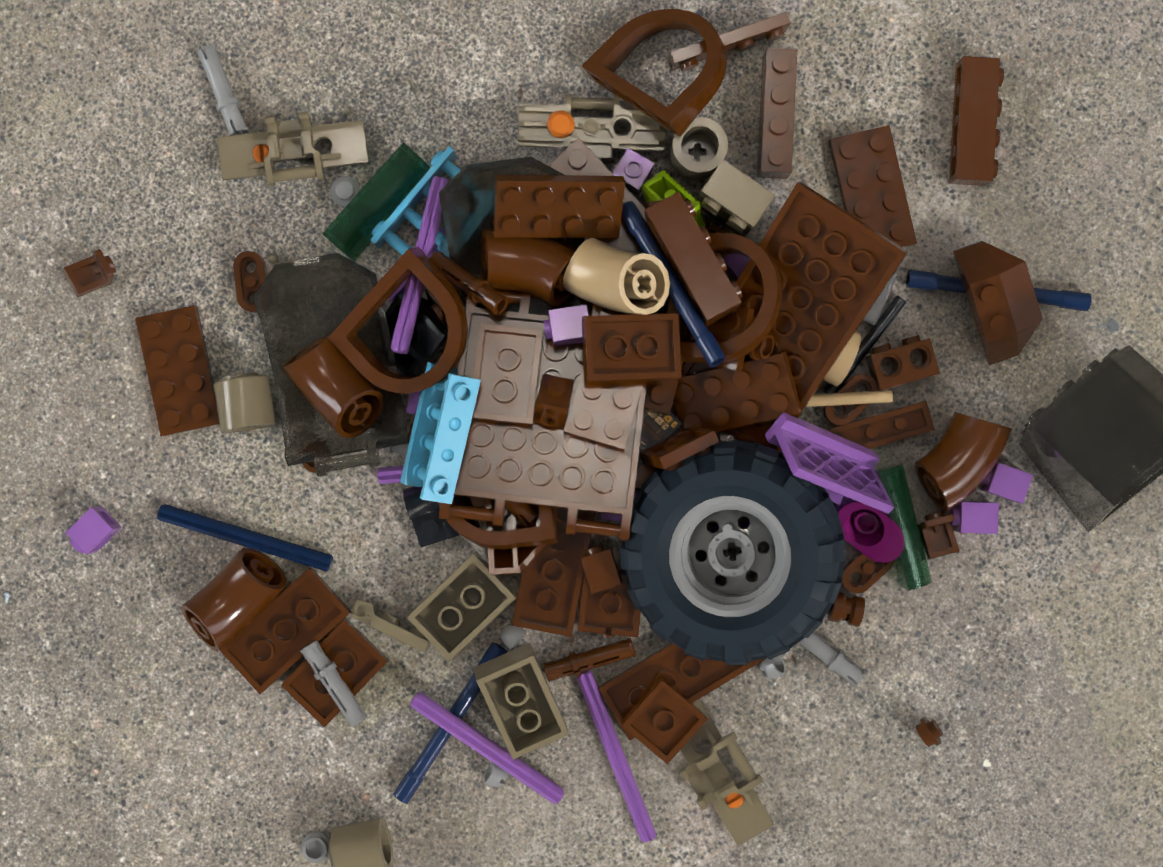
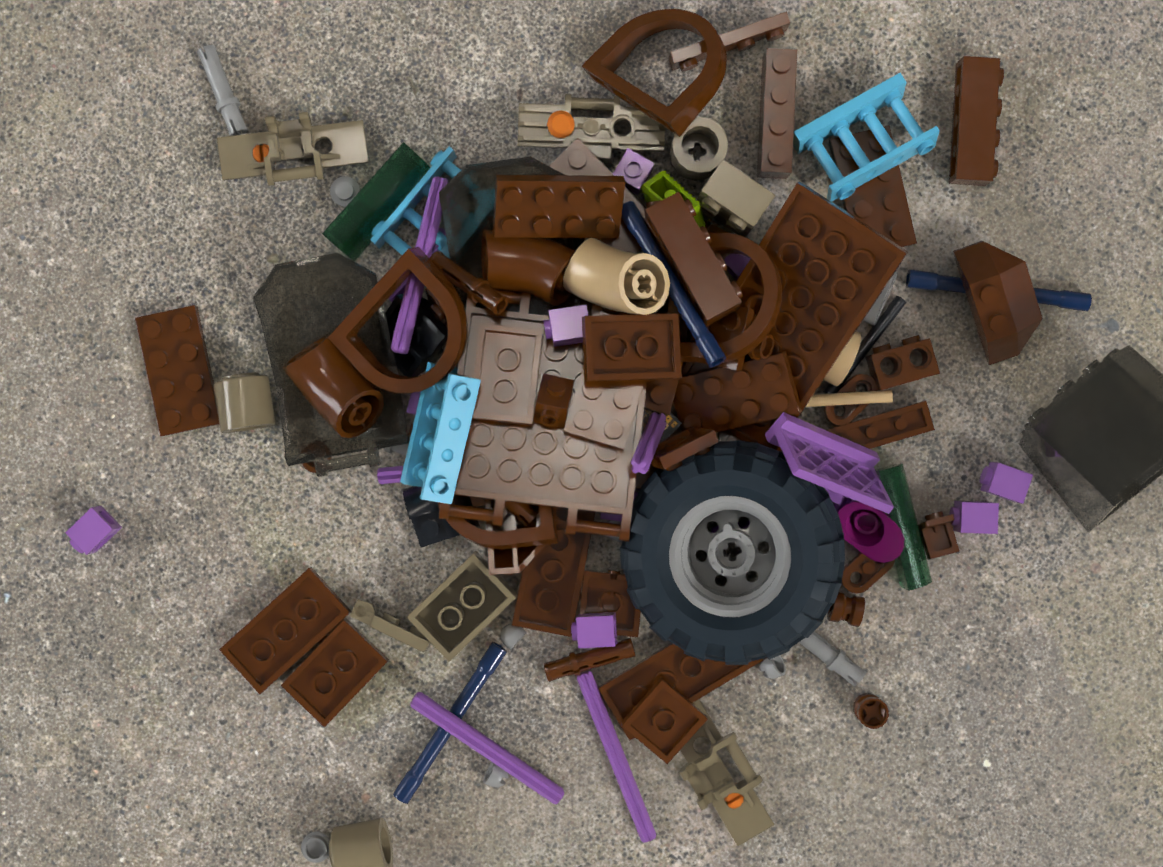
reddish brown bracket [63,249,116,298] -> none
dark blue axle [157,504,333,571] -> none
reddish brown brick [181,548,287,652] -> none
reddish brown plate [233,251,270,313] -> none
light grey pin [300,639,367,727] -> none
dark tan brick [474,643,569,760] -> none
reddish brown brick [581,544,622,594] -> none
reddish brown brick [914,412,1012,512] -> none
reddish brown plate [915,717,943,747] -> none
none -> medium lavender brick [571,612,618,648]
none -> medium lavender axle [631,412,666,474]
none -> medium azure fence [793,73,940,202]
none -> reddish brown wheel [853,693,889,729]

